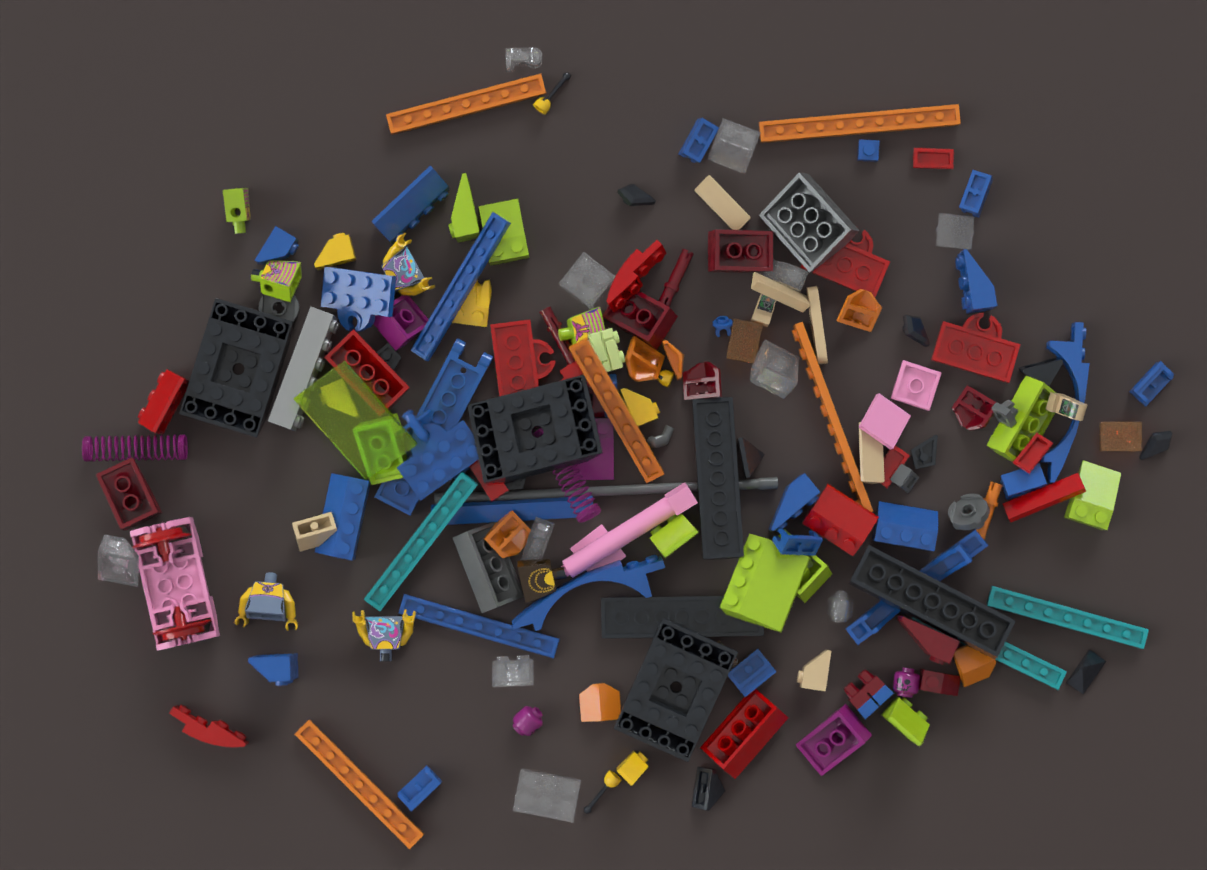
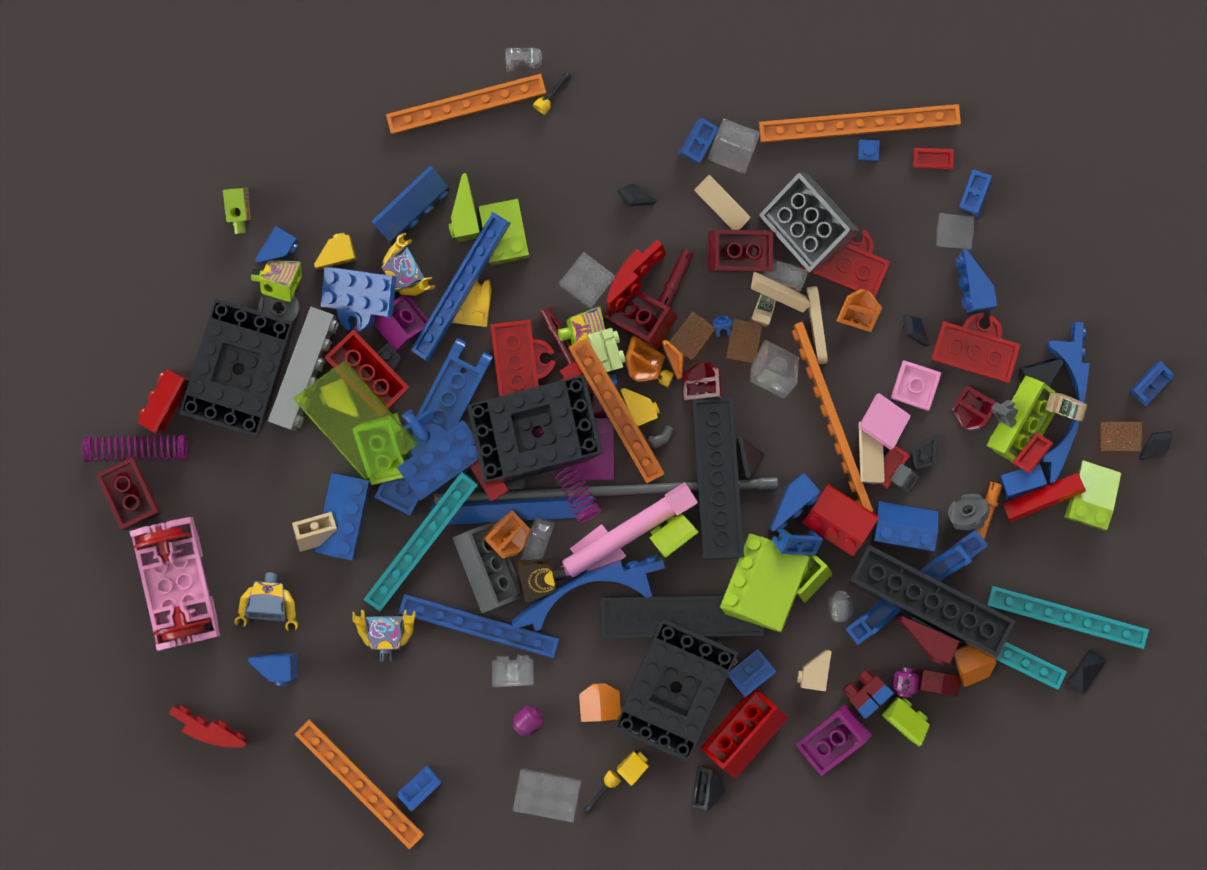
clear slope [98,534,139,587] -> none
none -> clear orange plate [669,311,716,361]

